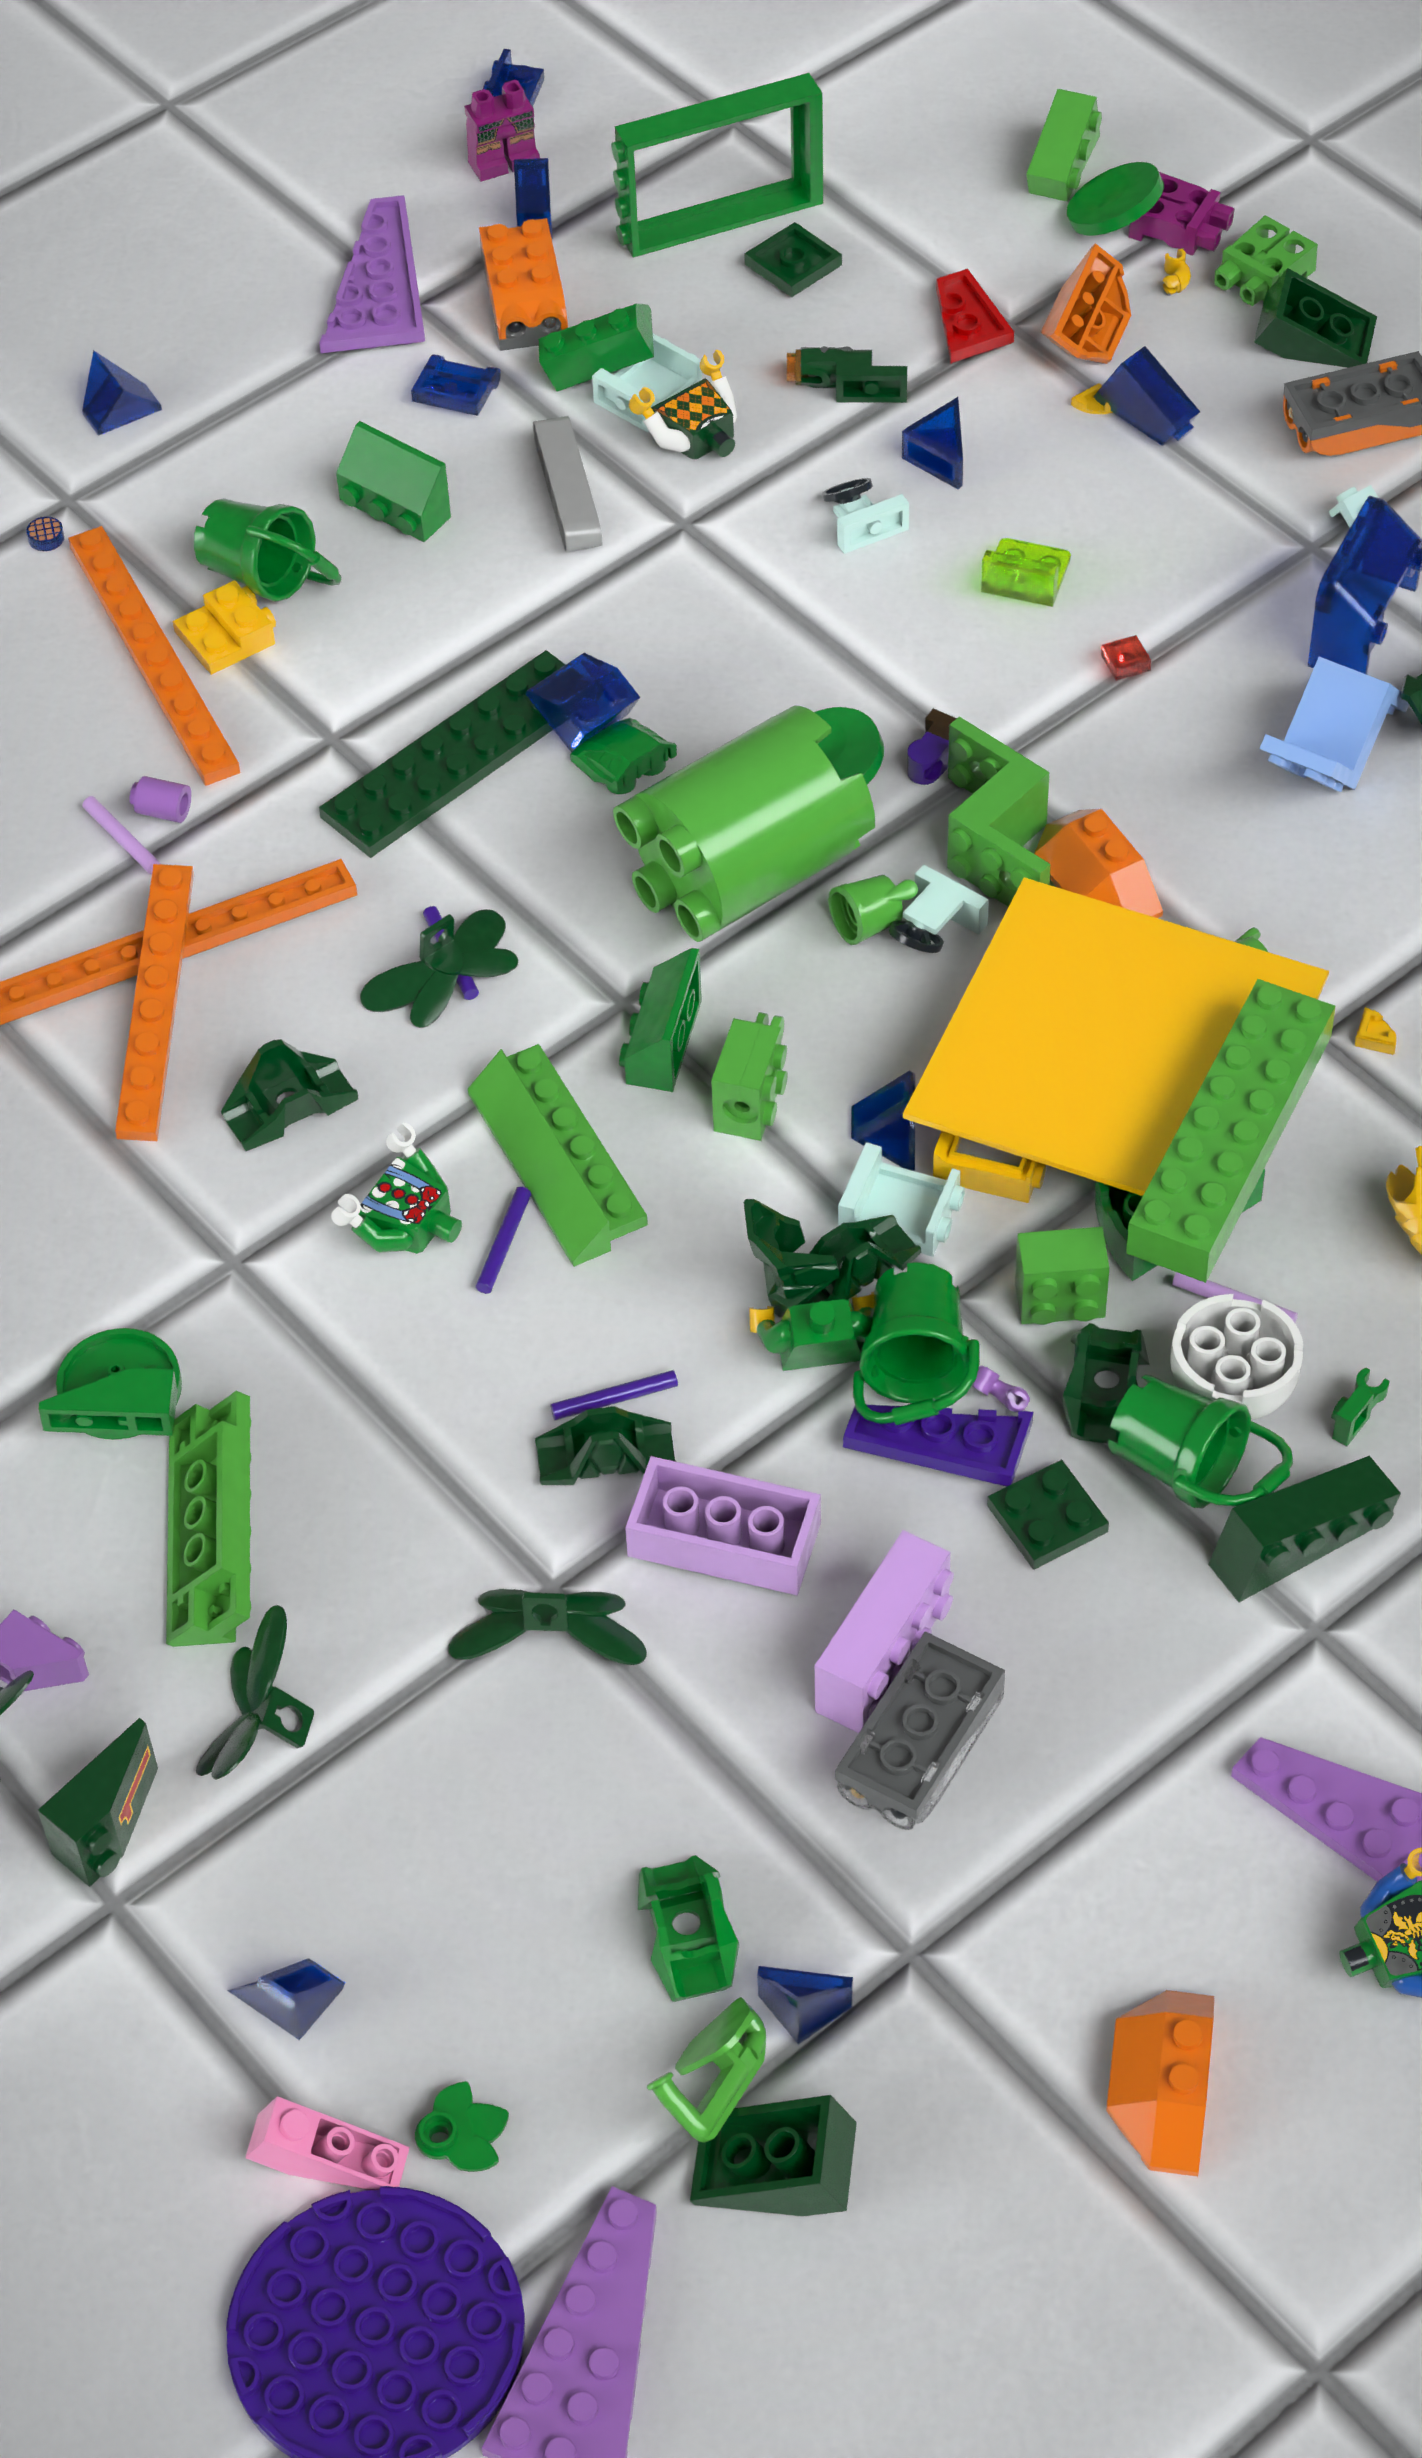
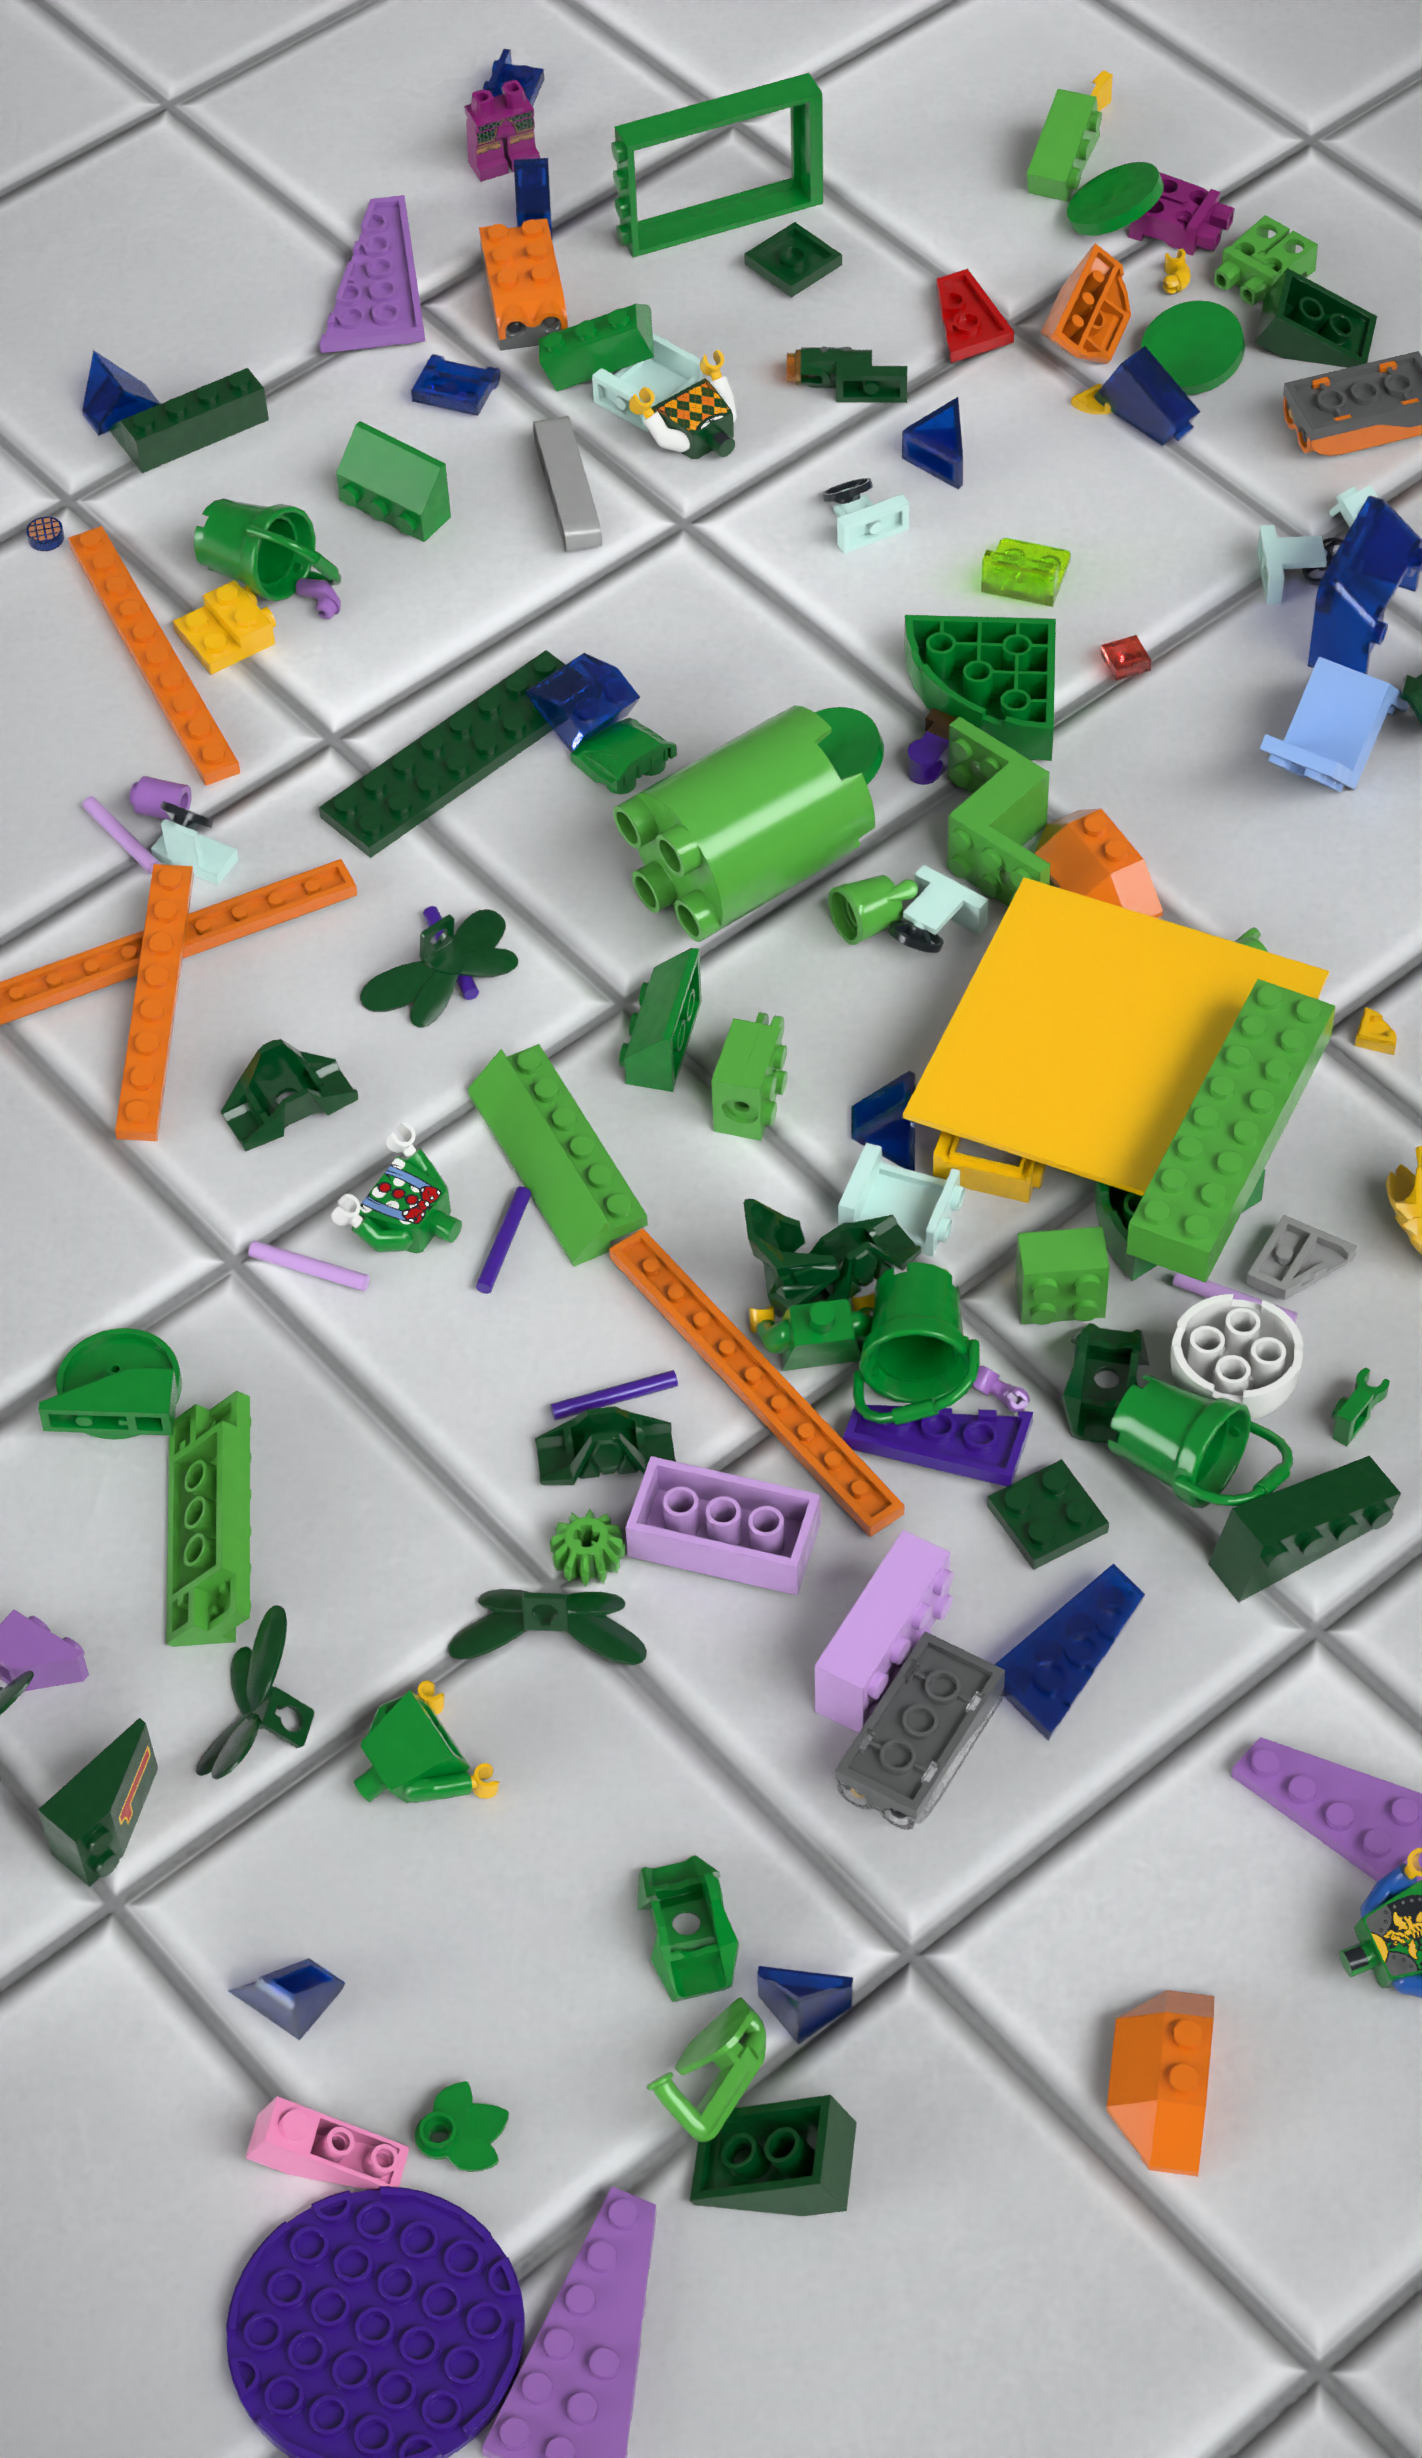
none -> dark green slope [110,368,269,473]
none -> light aqua piece [151,801,239,885]
none -> lavender bar [248,1241,370,1291]
none -> medium lavender arm [296,578,341,619]
none -> green torso [353,1680,500,1803]
none -> bright green gear [550,1509,626,1587]
none -> orange plate [609,1228,905,1537]
none -> green brick [904,615,1056,761]
none -> clear blue wing [994,1563,1145,1741]
none -> yellow tile [1091,70,1113,111]
none -> green piece [1141,300,1245,395]
none -> light grey wing [1246,1215,1357,1300]
none -> light aqua piece [1257,525,1351,604]

